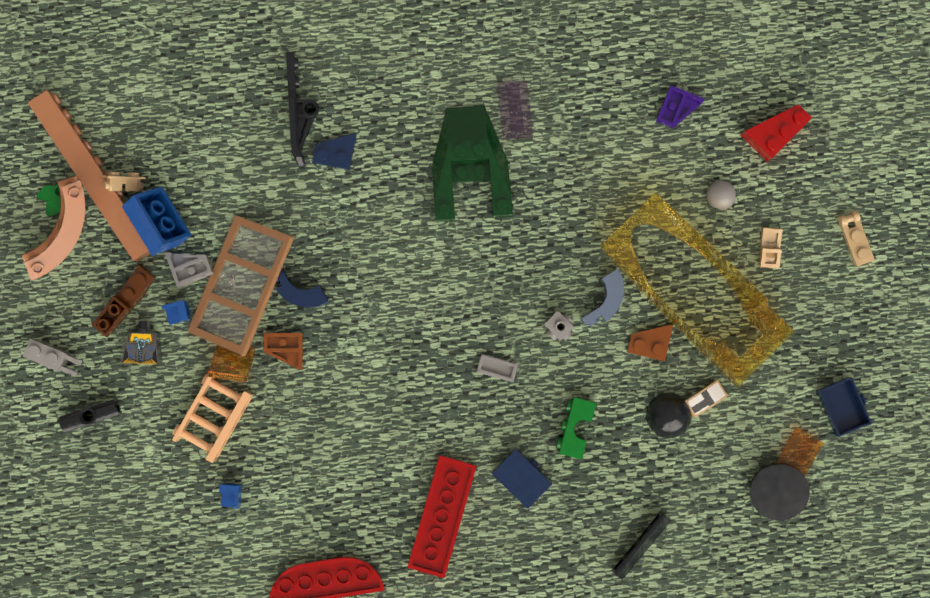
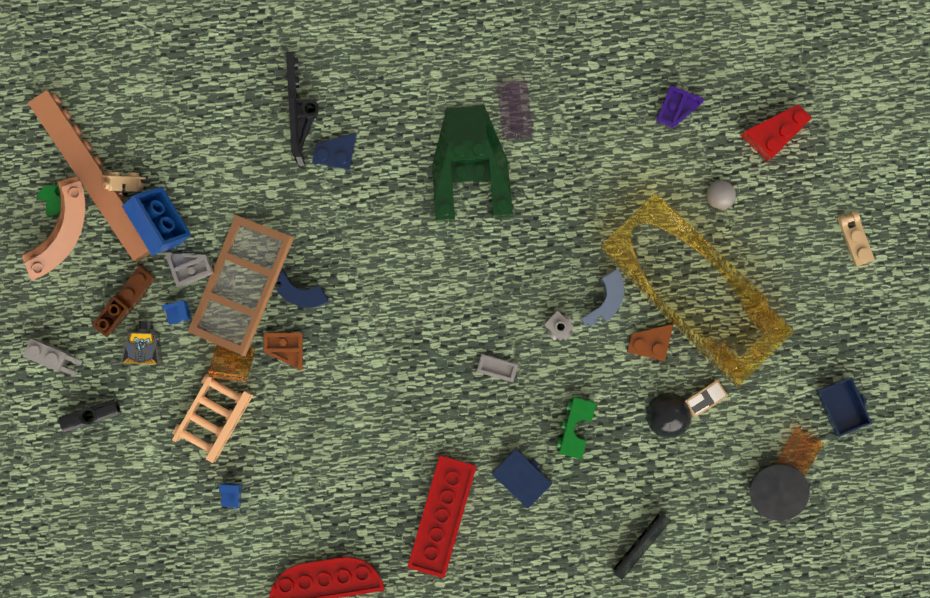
tan slope [760,227,783,268] -> none

